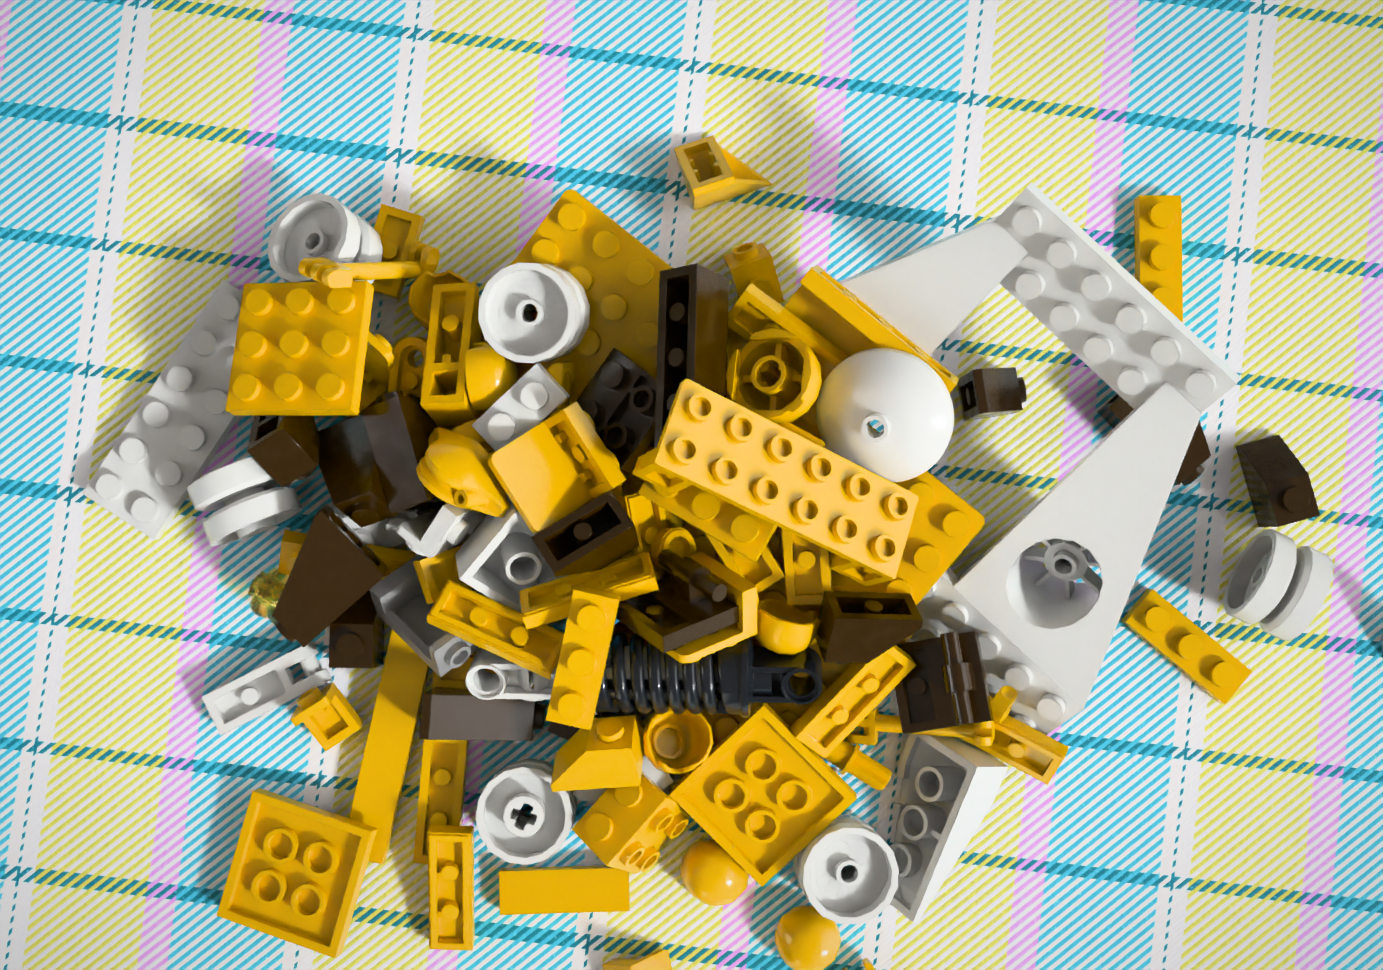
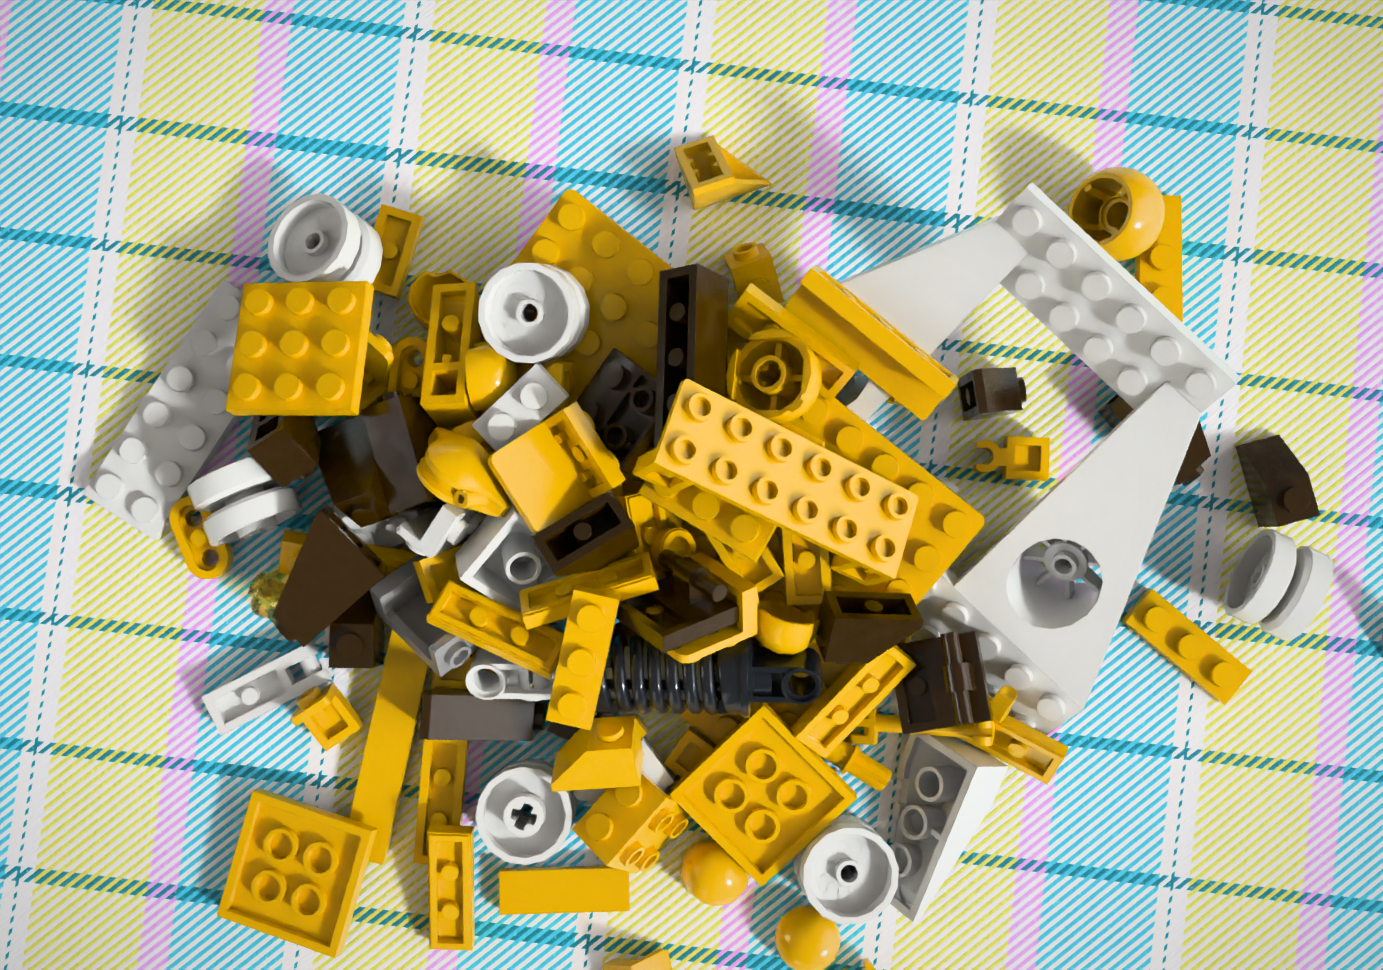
yellow hinge [298,241,440,288] -> none
yellow hair [641,708,713,774] -> none
white dish [816,348,954,482] -> none
none -> yellow plate [169,497,234,579]
none -> yellow plate [973,436,1050,481]
none -> yellow wheel [1068,166,1165,261]

